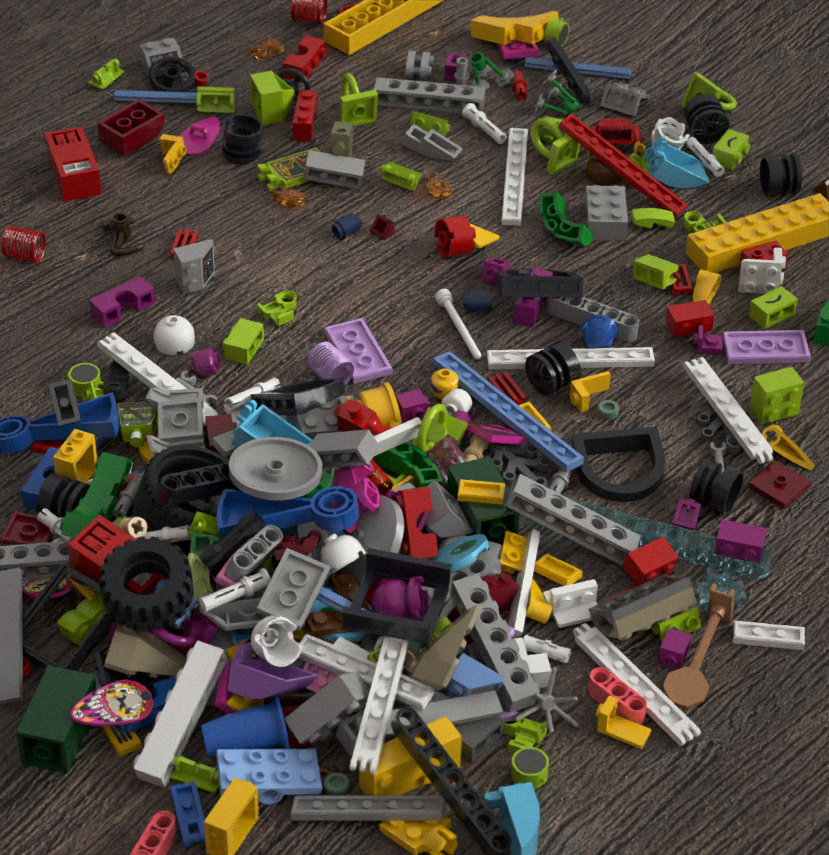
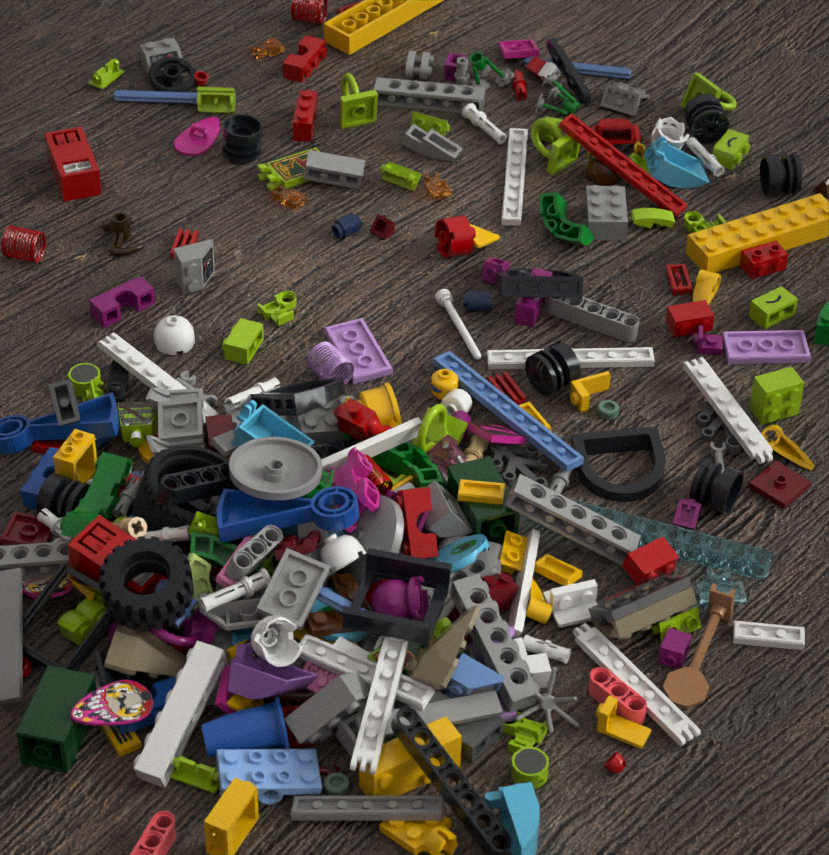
dark red brick [97,99,165,156] -> none
yellow bracket [159,134,187,174] -> none
blue plate [170,781,206,848] -> none
magenta head [189,348,221,378] -> none
black axle [200,509,266,571] -> none
lime piece [250,68,311,125] -> none
light grey brick [309,430,380,469] -> none
olive torso [330,121,354,158] -> none
magenta brick [396,389,430,423] -> none
yellow arch [471,11,559,45] -> none
lime piece [544,17,569,47] -> none
blue helmet [579,314,617,348] -> none
lime hinge [633,254,678,290] -> none
magenta brick [715,519,767,563] -> none
white bracket [738,248,786,294] -> none
none -> leg [525,56,562,86]
none -> red hinge [604,752,626,774]

